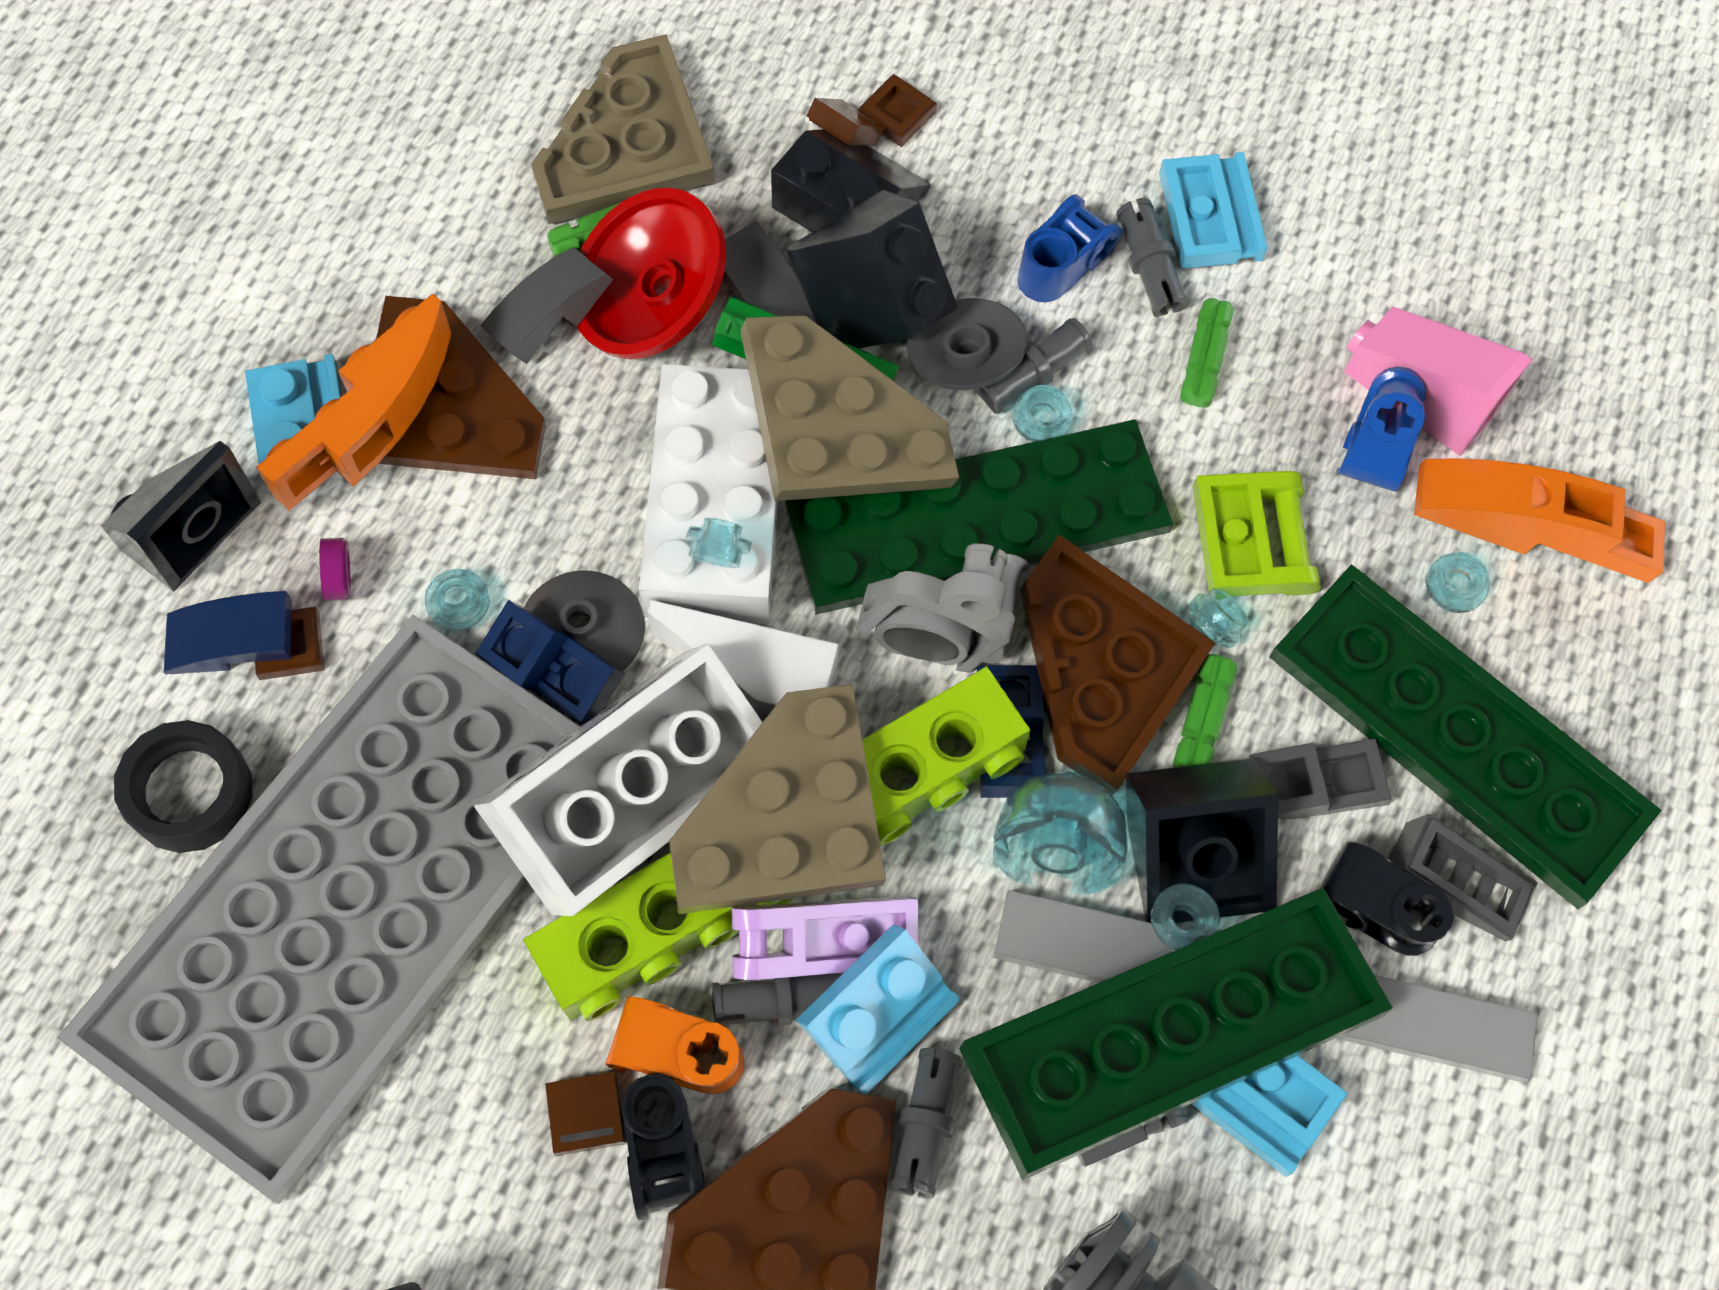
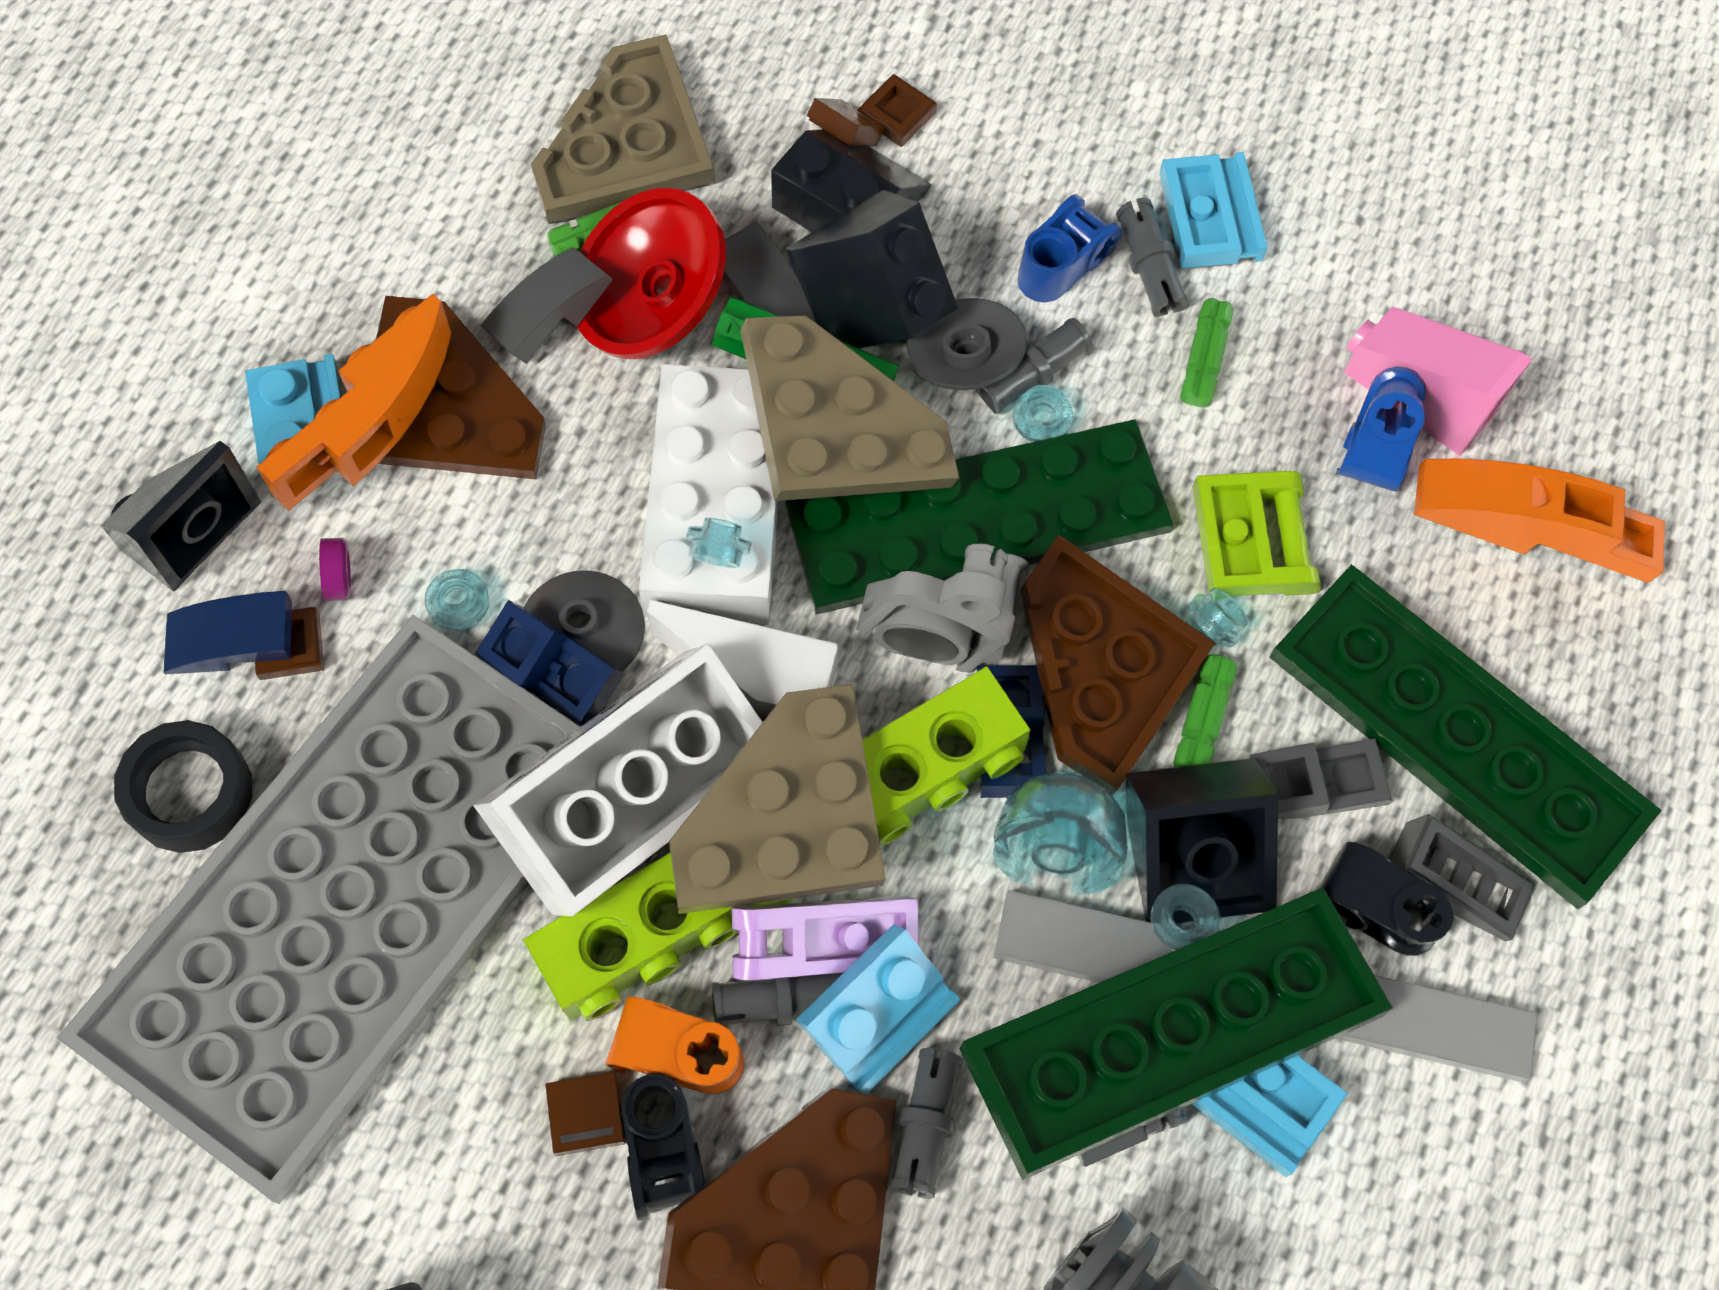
clear light blue plate [1425,552,1490,613] -> none

